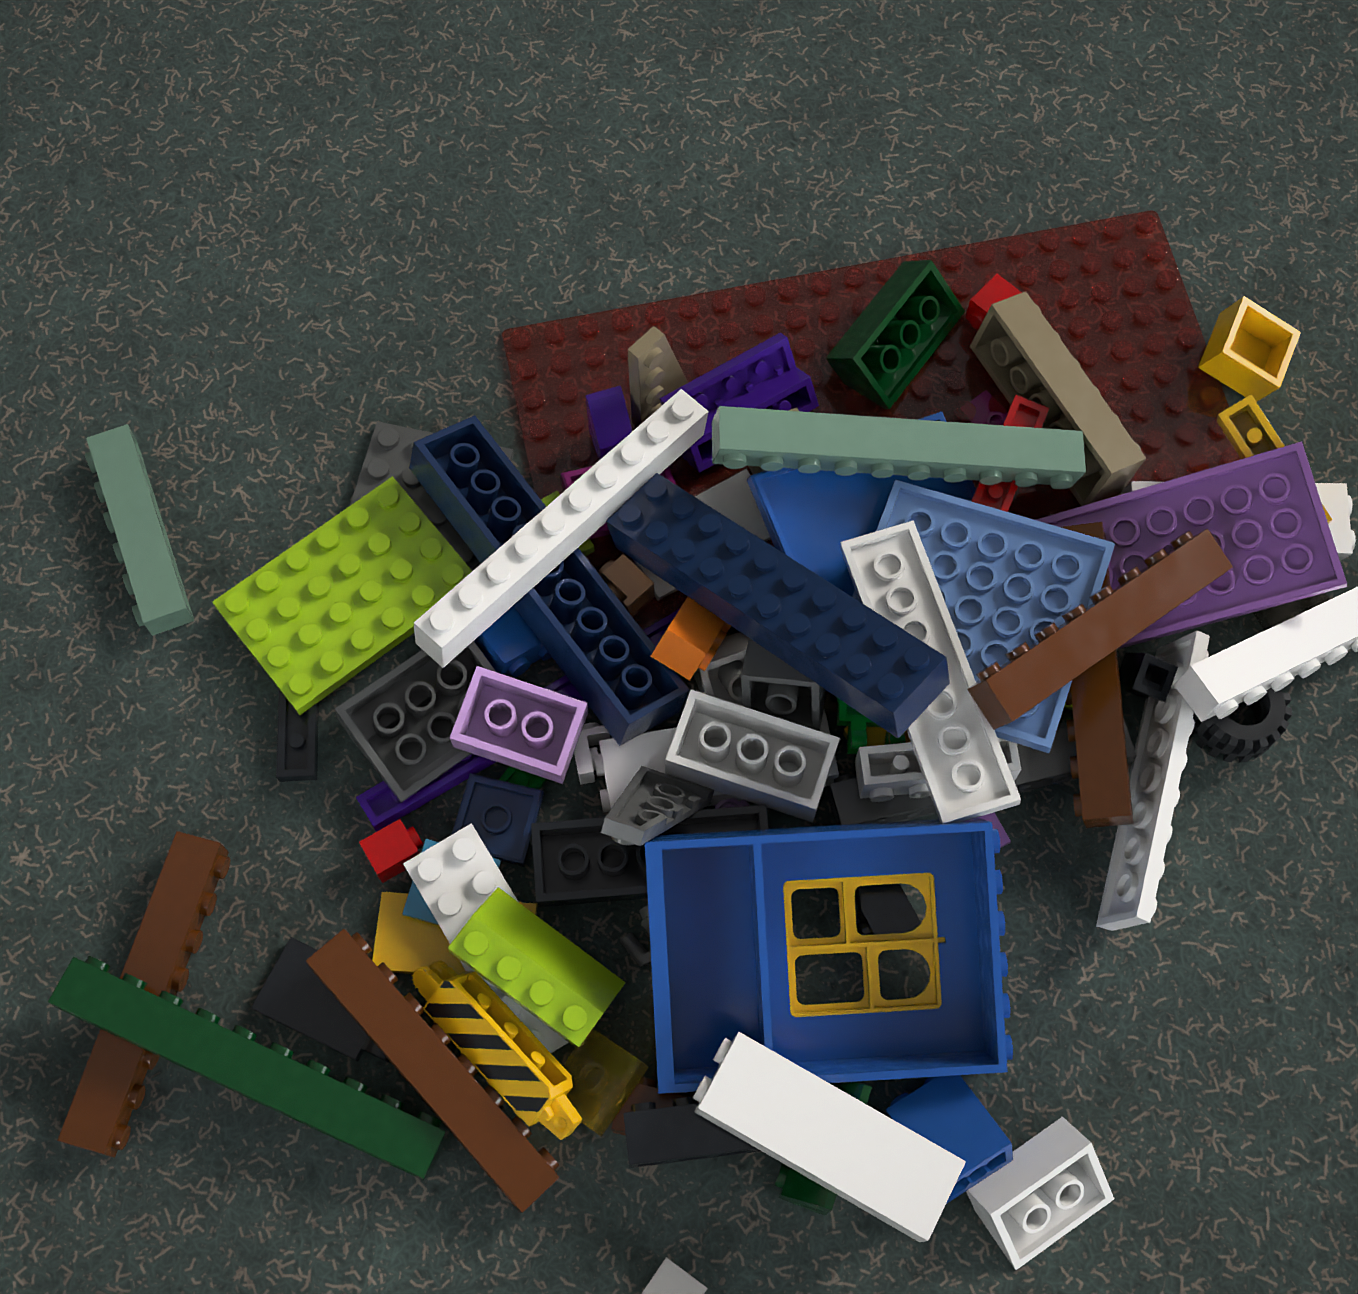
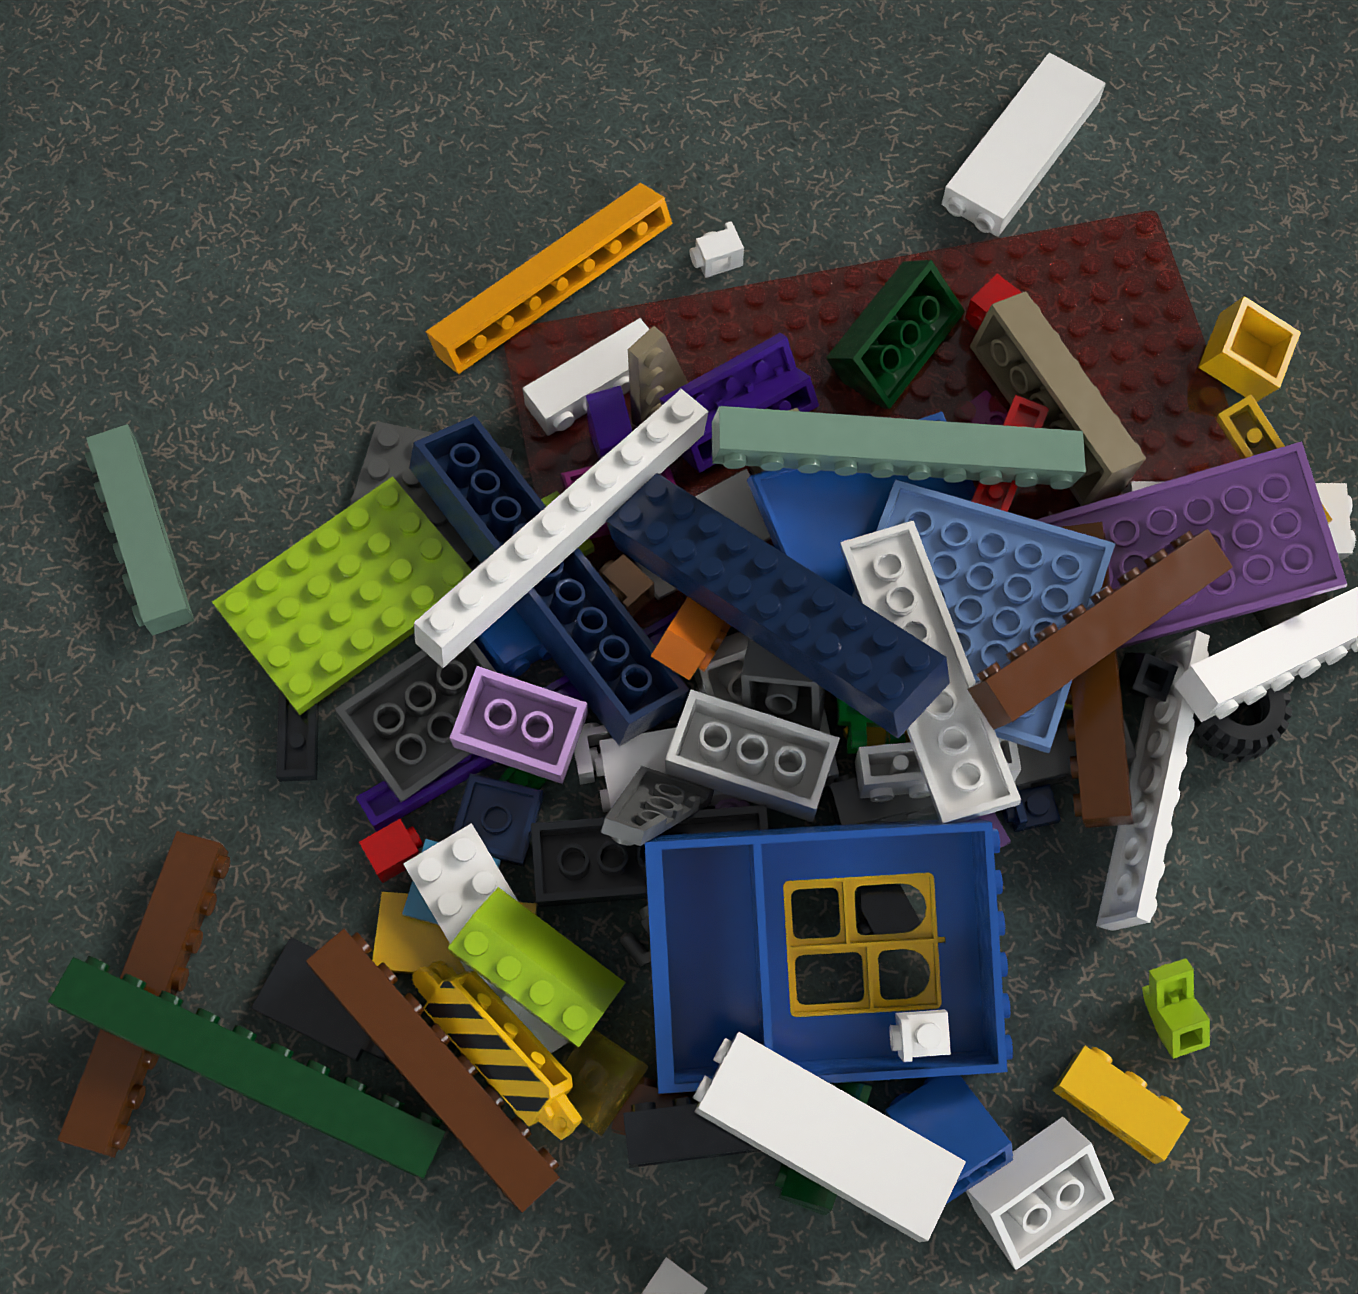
none -> light orange brick [425,183,673,374]
none -> white brick [523,318,649,436]
none -> white brick [689,221,744,278]
none -> white bracket [889,1010,951,1062]
none -> white brick [941,53,1106,237]
none -> dark blue bracket [1002,784,1061,832]
none -> yellow brick [1052,1045,1190,1164]
none -> lime brick [1142,958,1210,1059]

